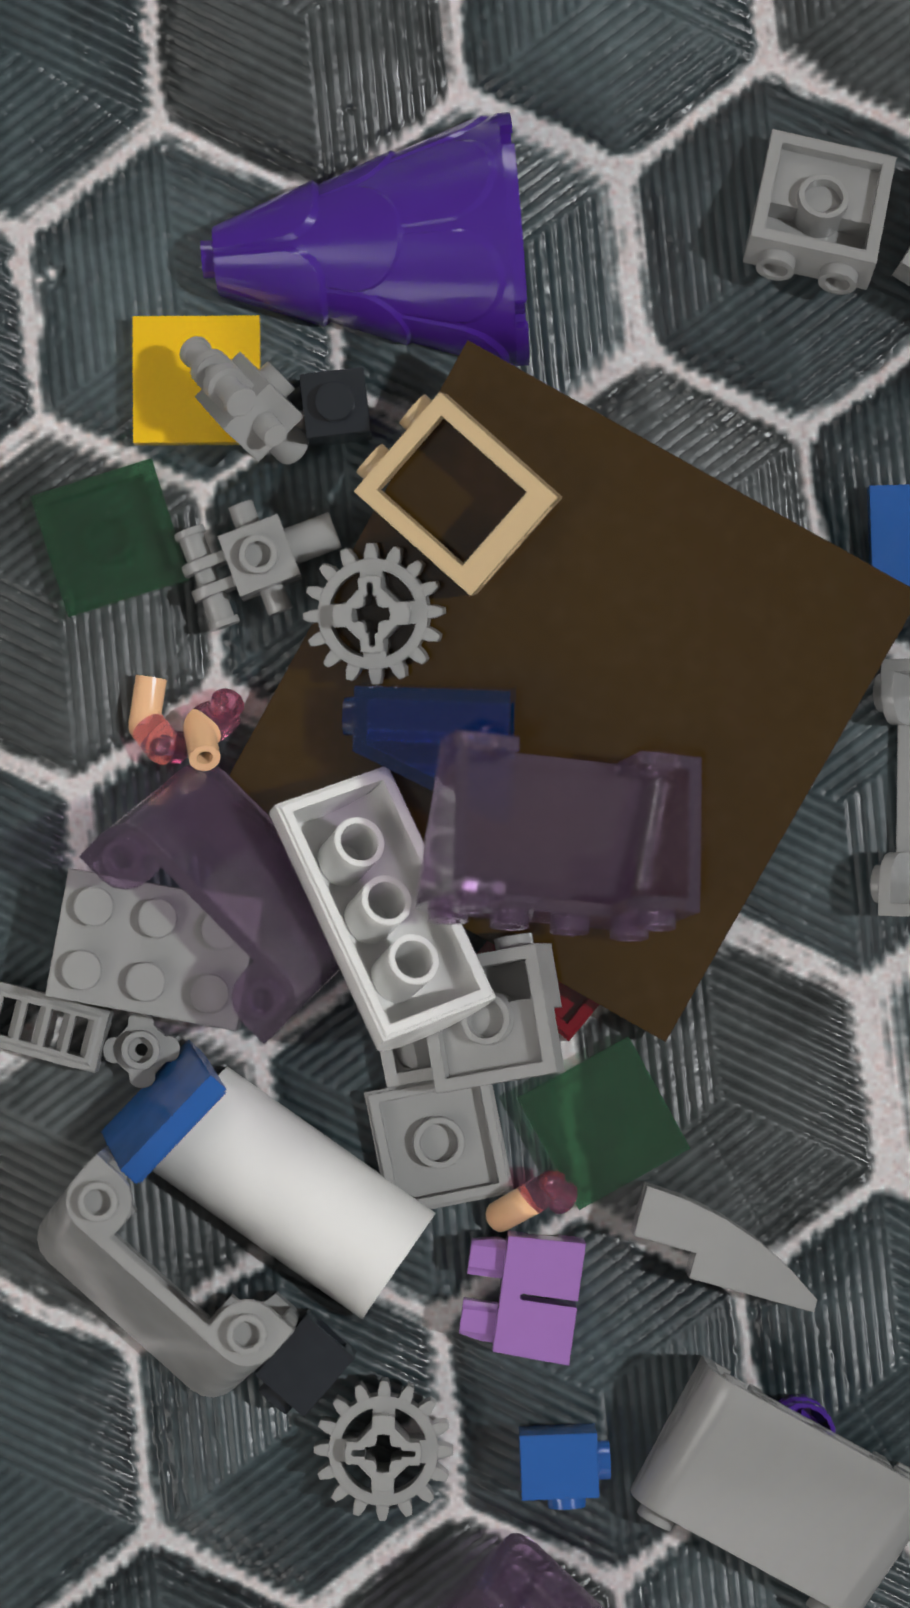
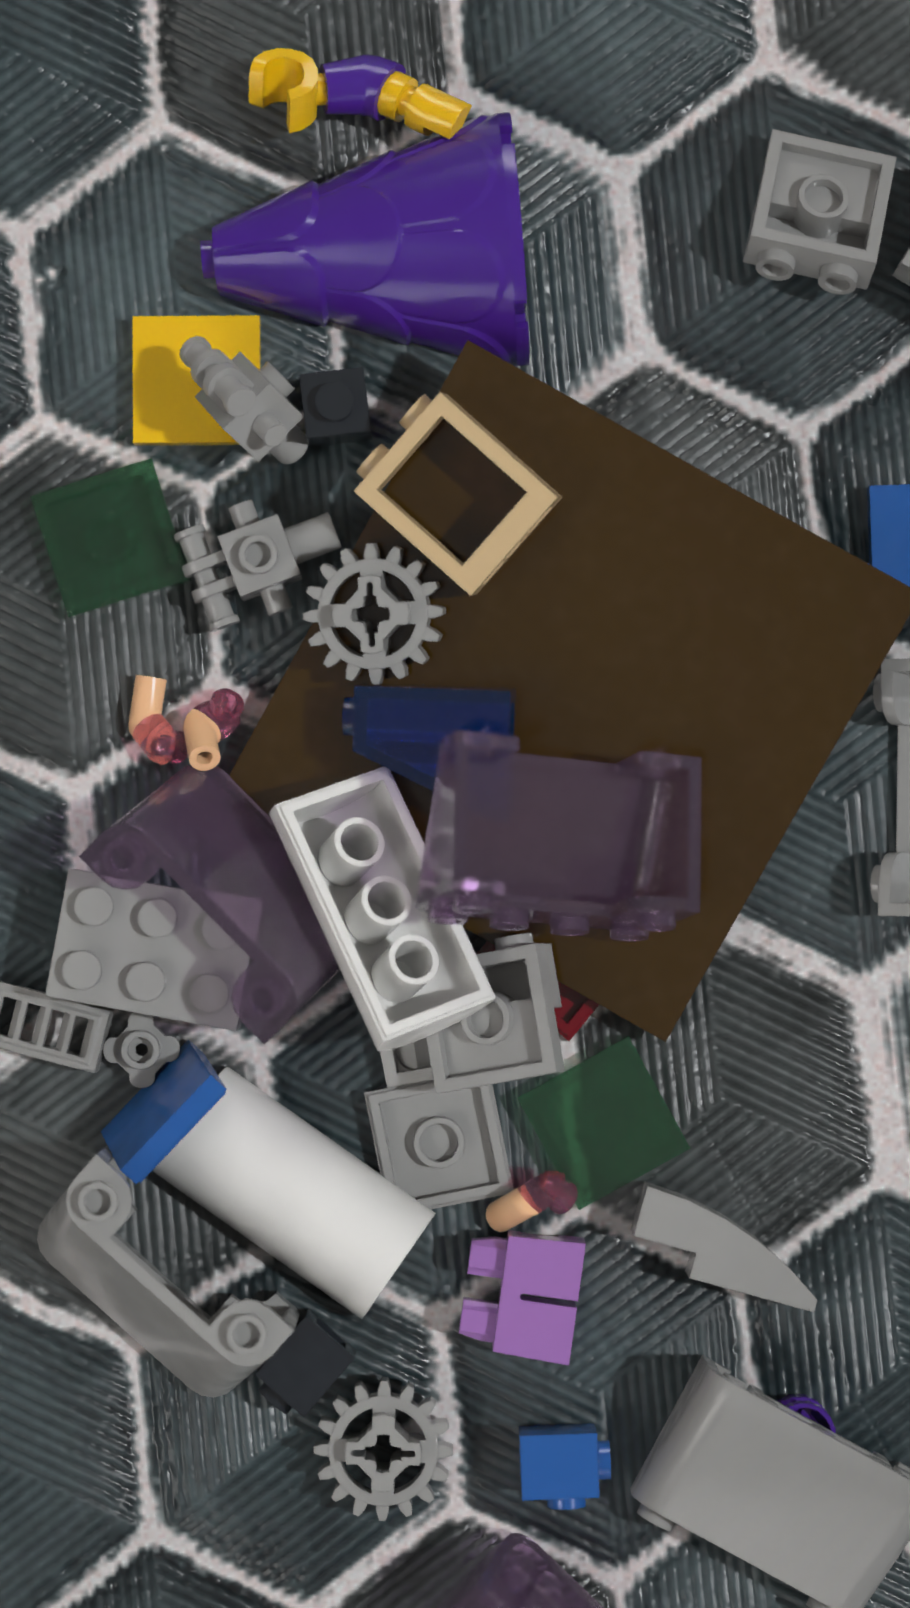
none -> yellow piece [248,48,472,139]

